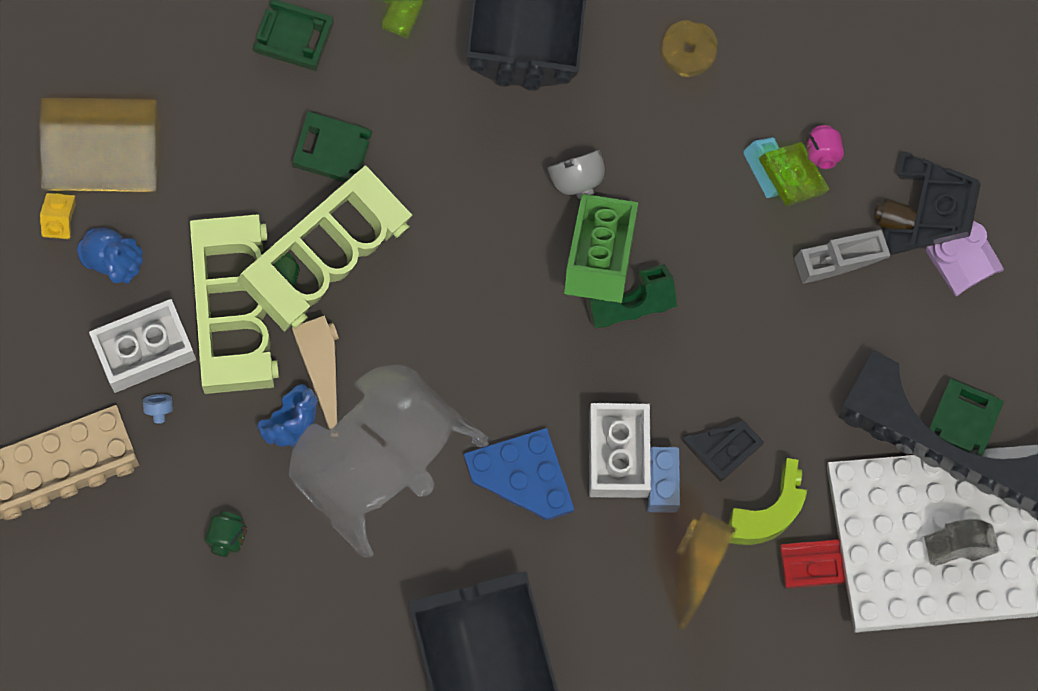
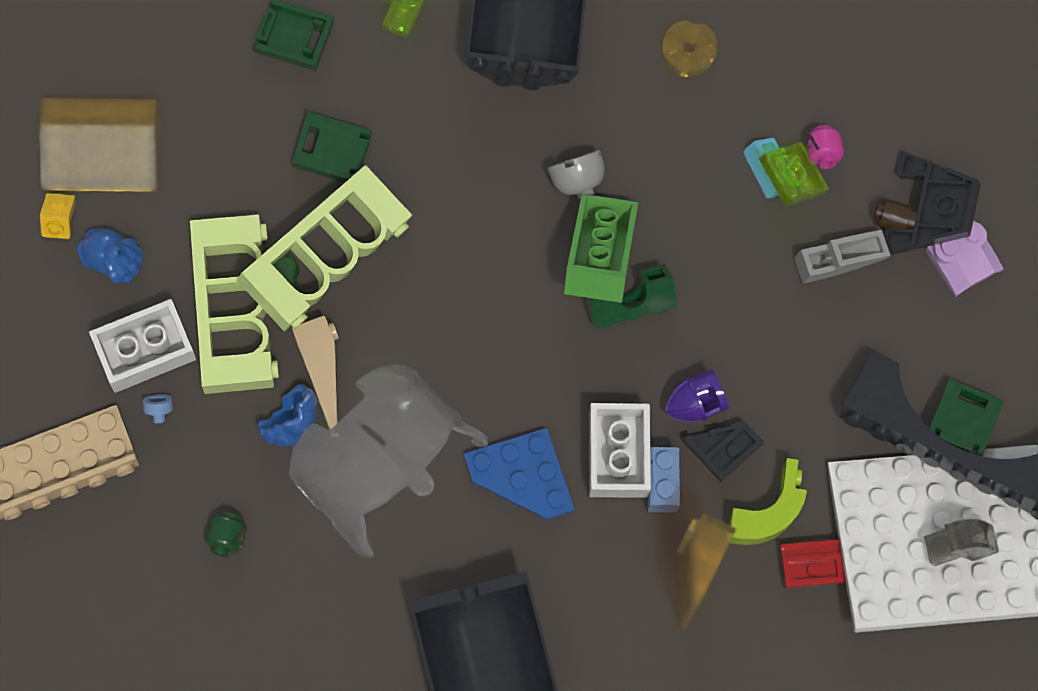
none -> dark purple helmet [665,369,729,422]

